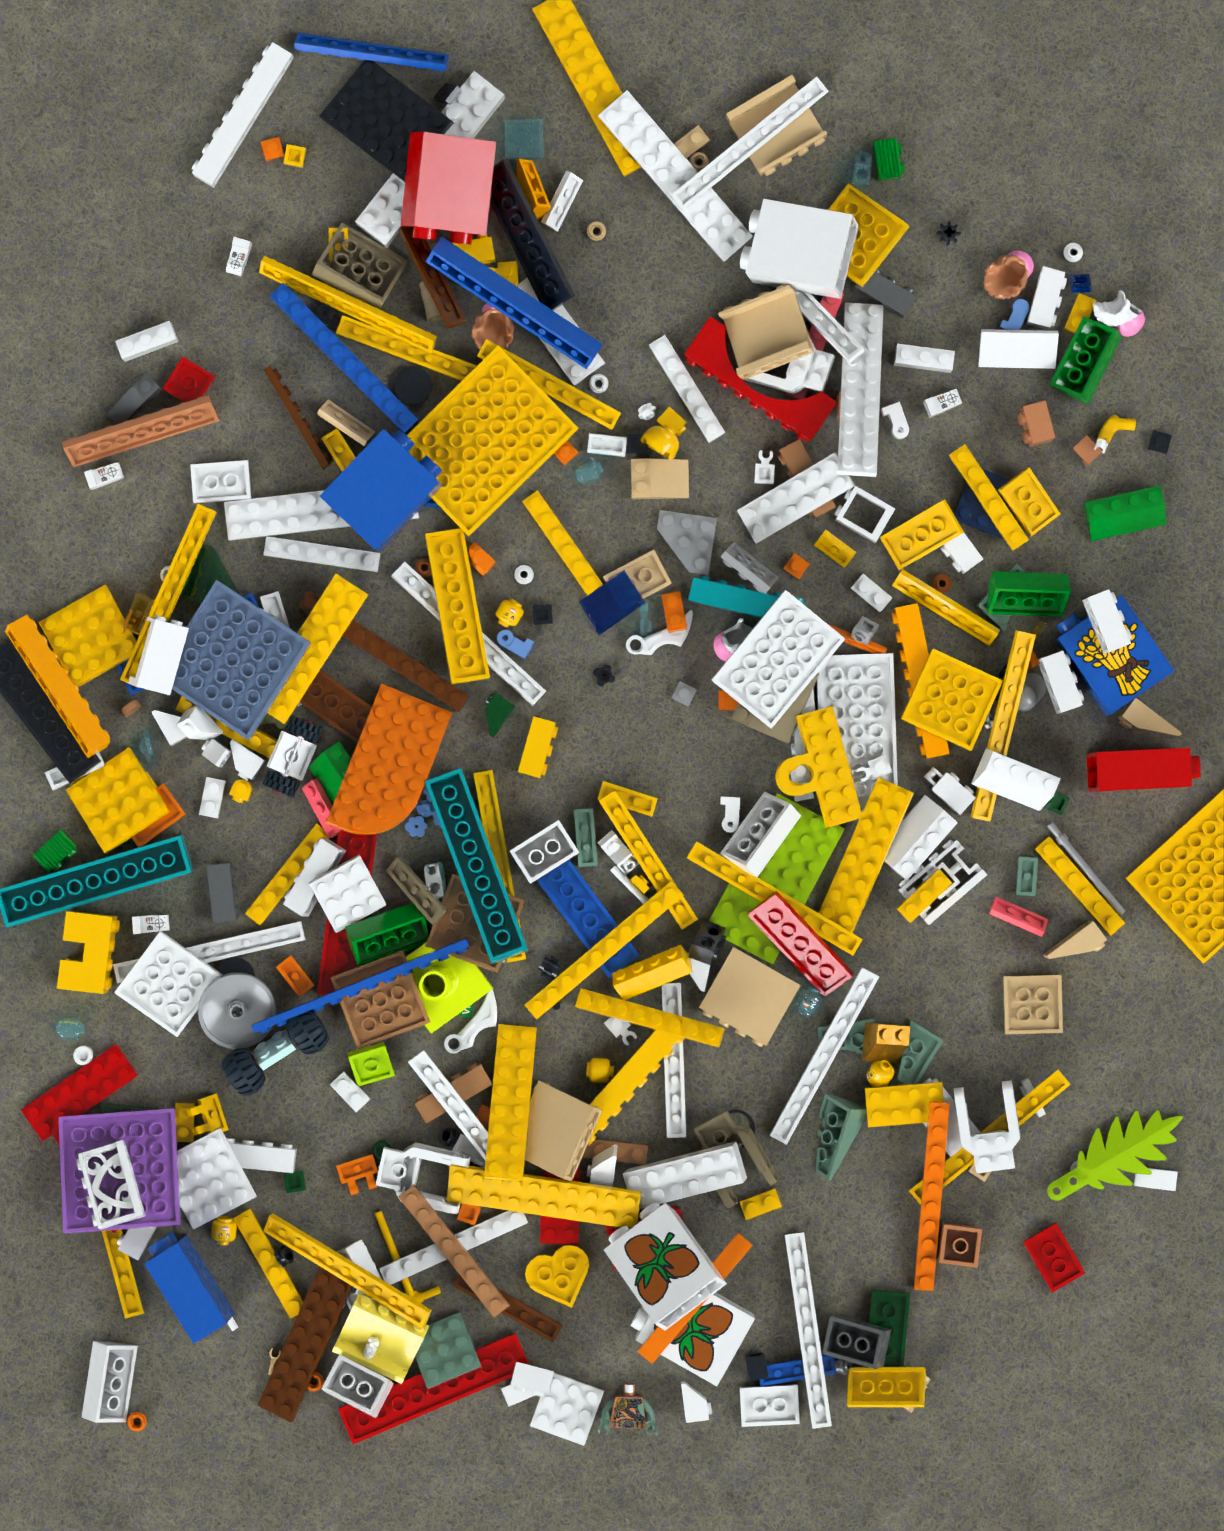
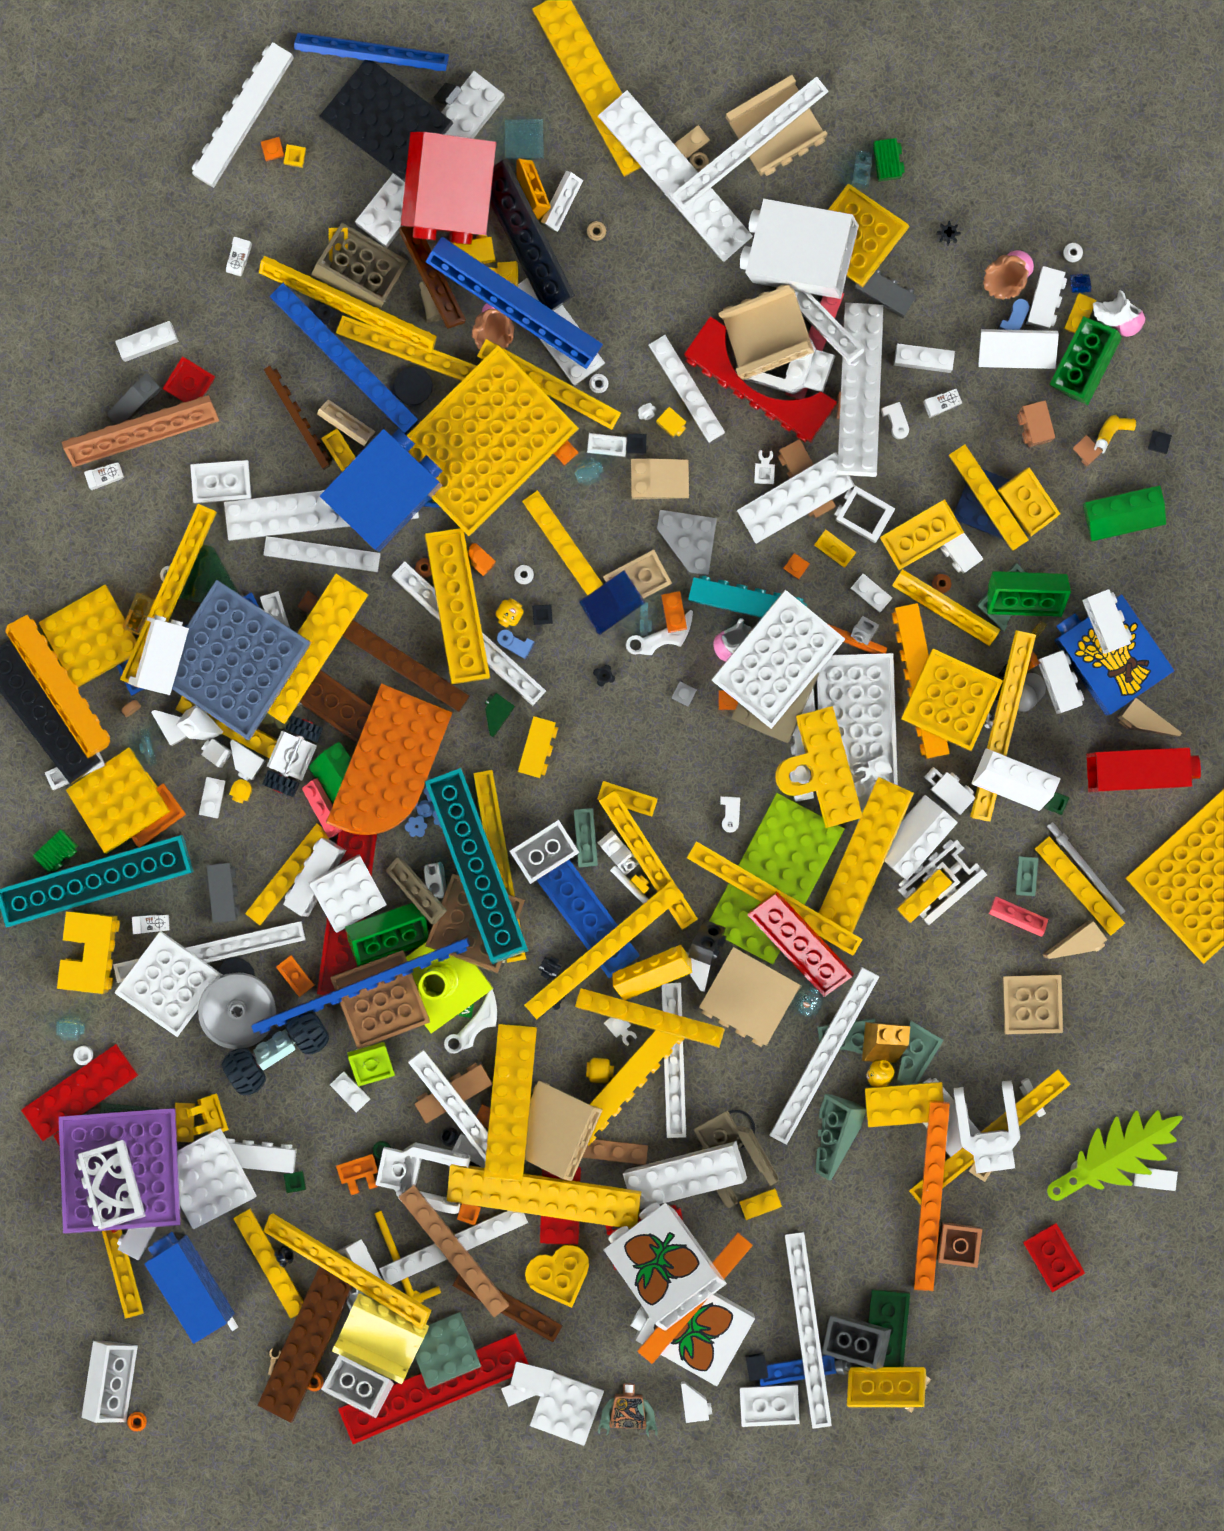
yellow head [211,1216,237,1245] -> none
white piece [363,1337,380,1359] -> none
white slope [587,1145,618,1187] -> none
yellow cylinder [640,425,679,461] -> none
light grey plate [721,542,779,593] -> none
white slope [721,792,801,877] -> none

